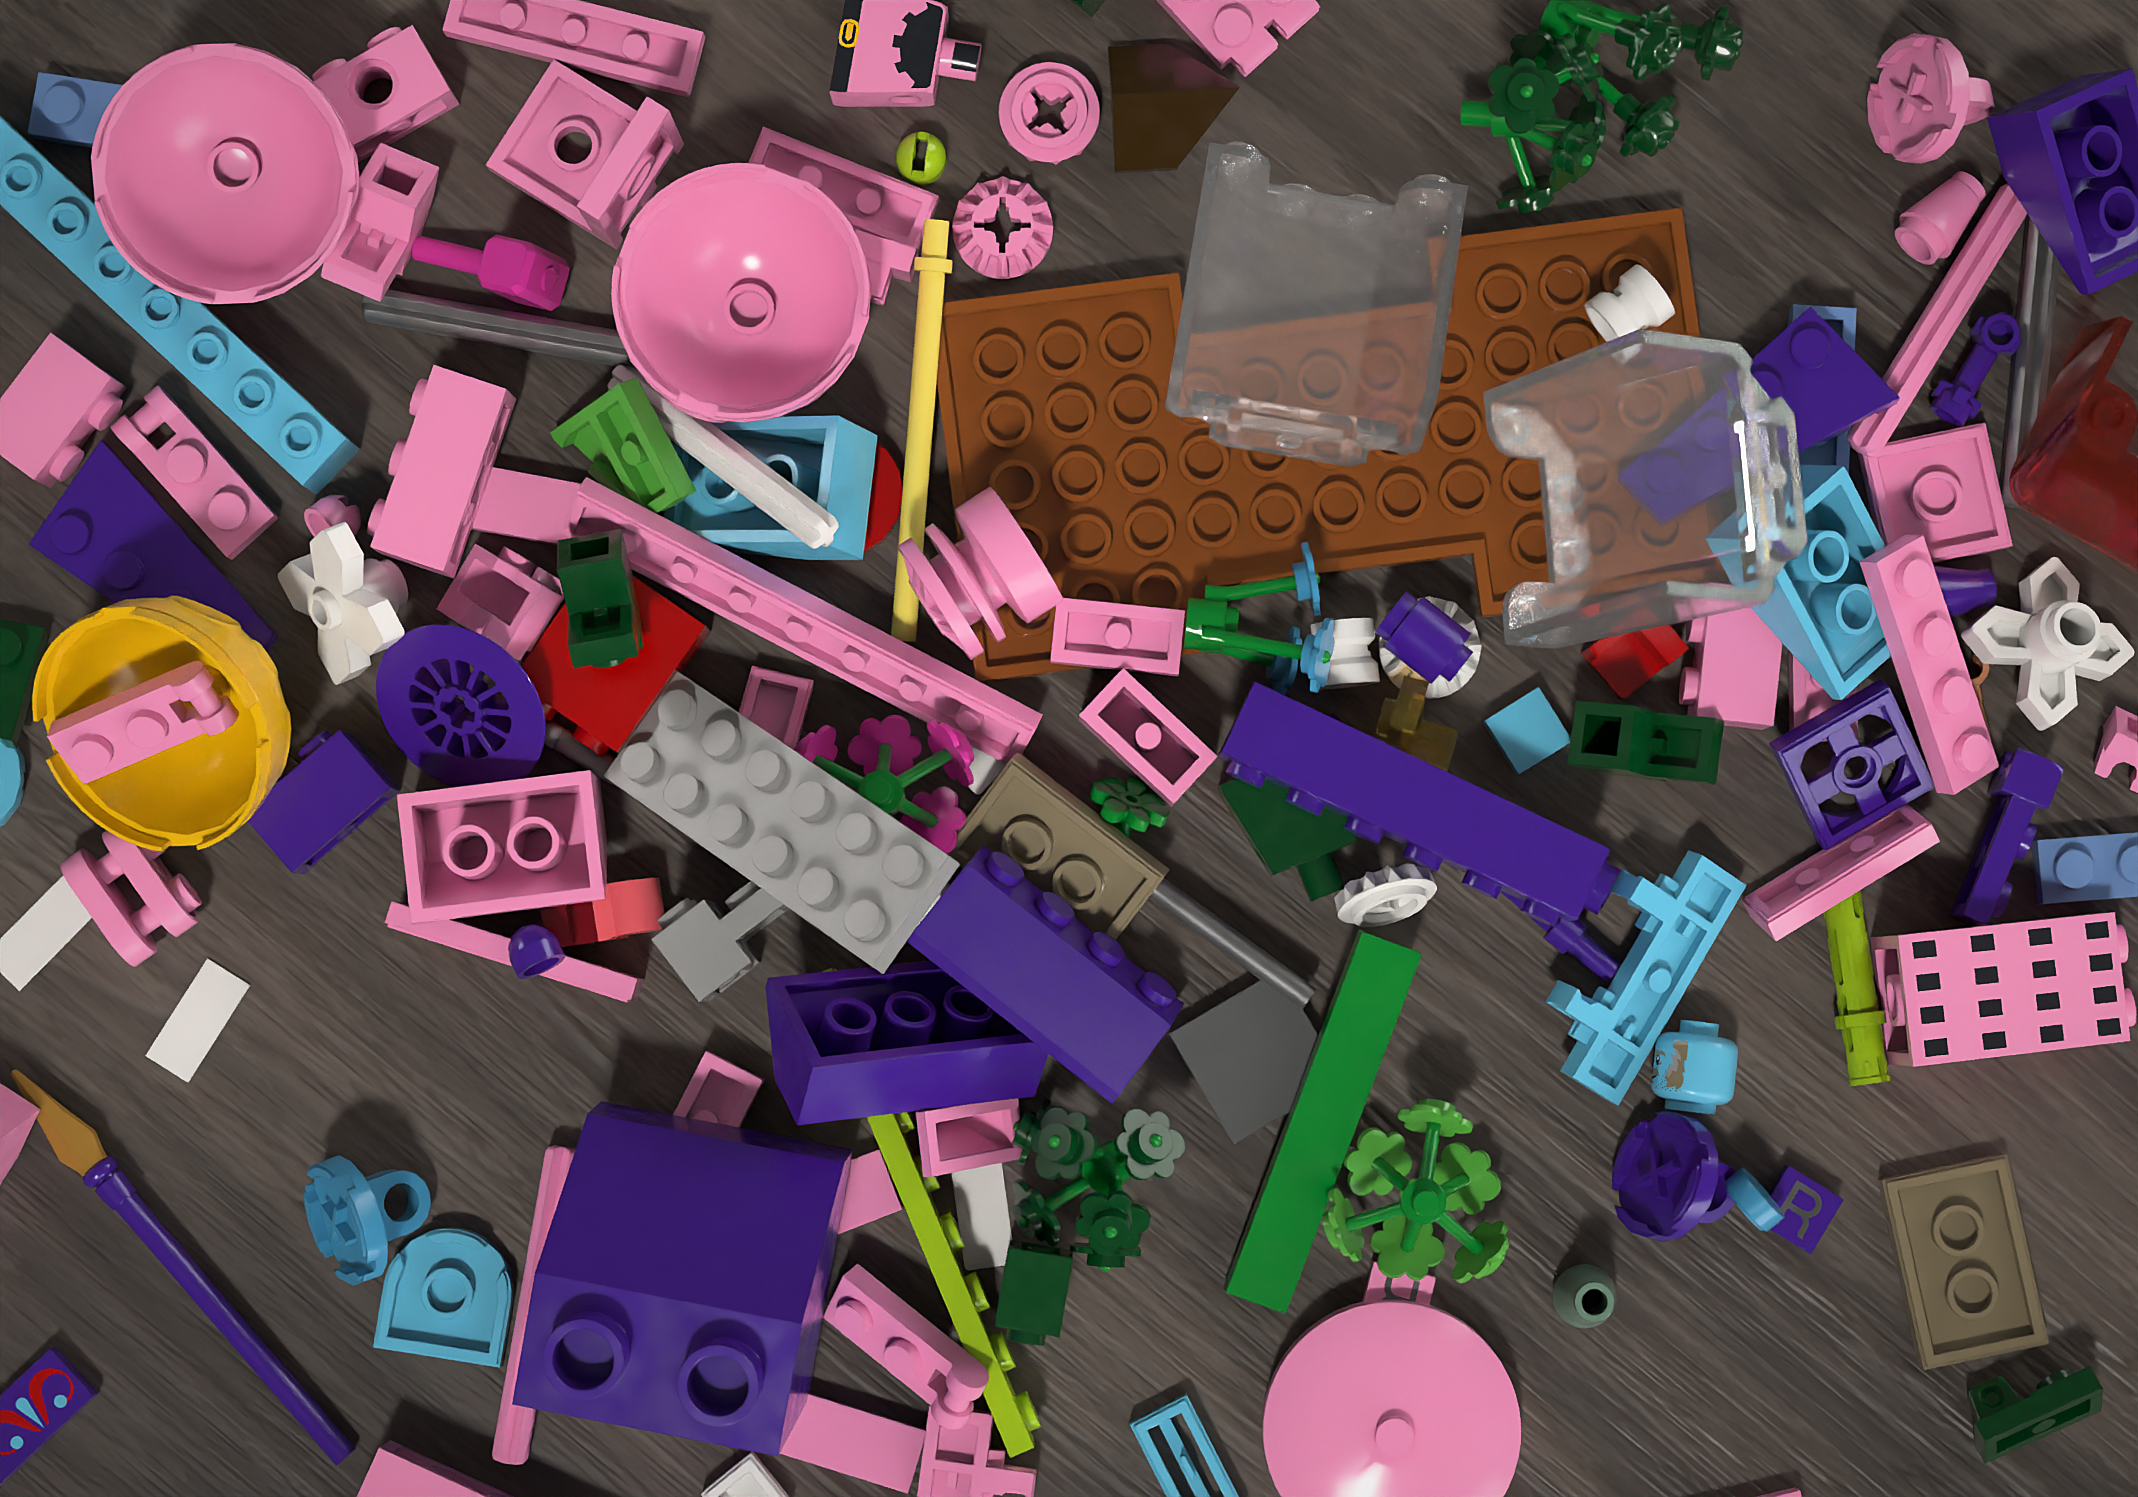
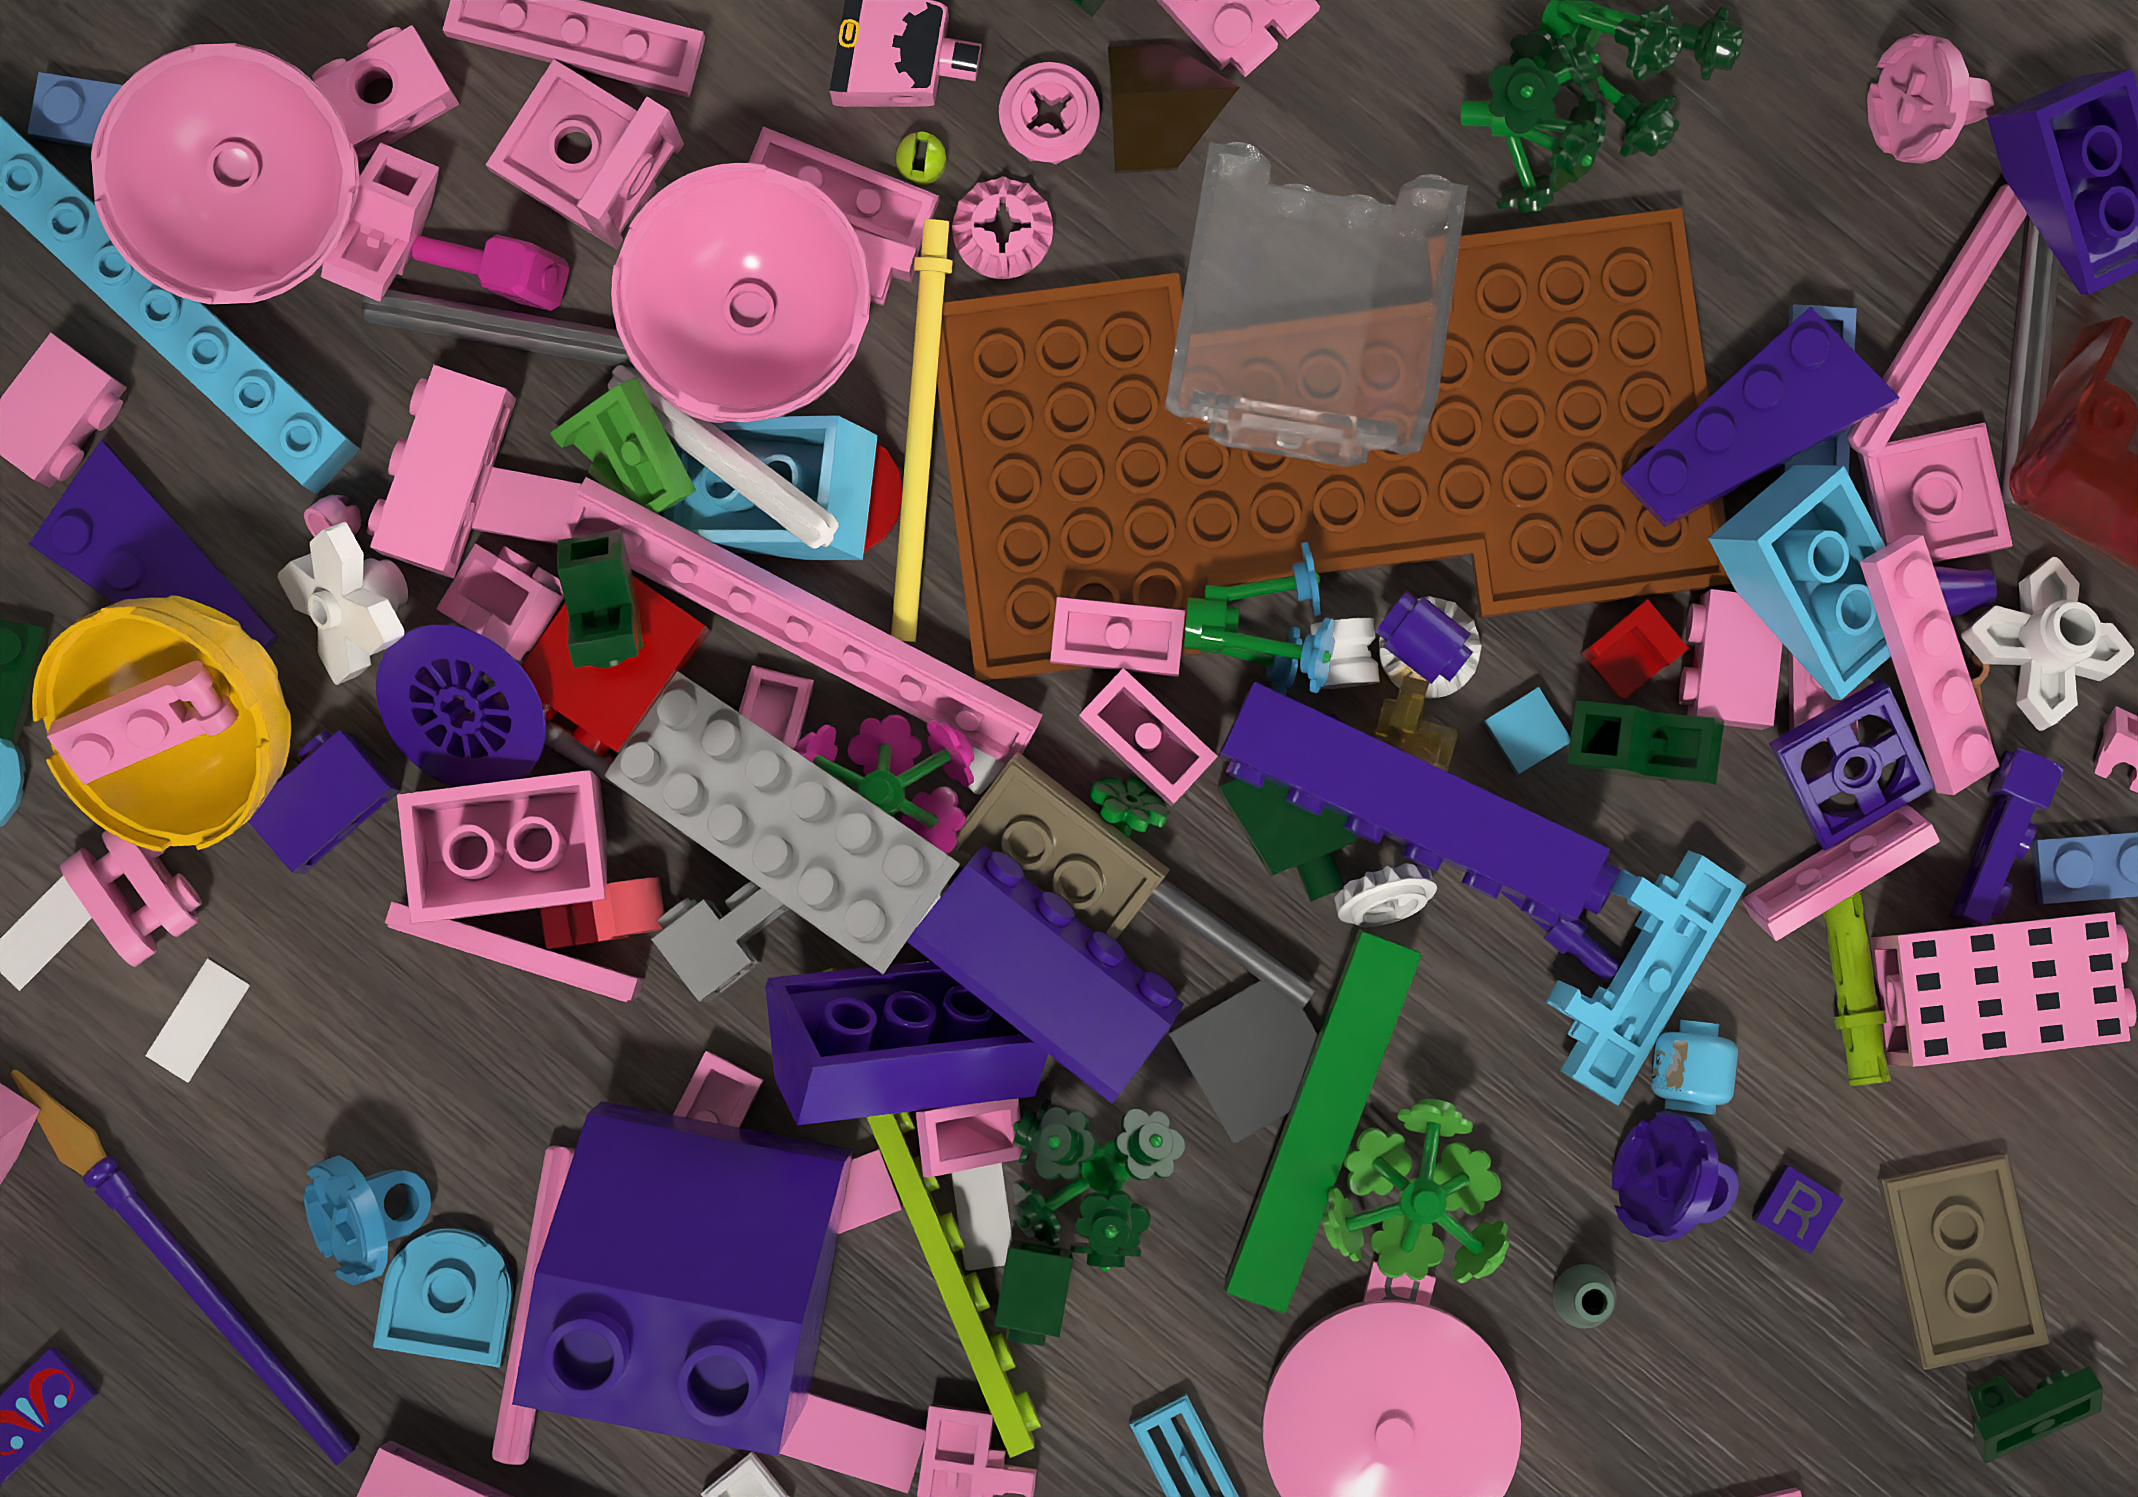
bright pink plate [110,385,279,560] -> none
dark purple hinge [508,925,566,979] -> none
bright pink plate [823,1264,989,1430] -> none
bright pink wheel [897,487,1063,661] -> none
clear windscreen [1483,330,1808,649] -> none
white wheel [1584,264,1675,354] -> none
dark azure tile [1724,1167,1785,1232] -> none
bright pink cone [1895,171,1986,265] -> none
dark purple bar [1929,311,2022,427] -> none

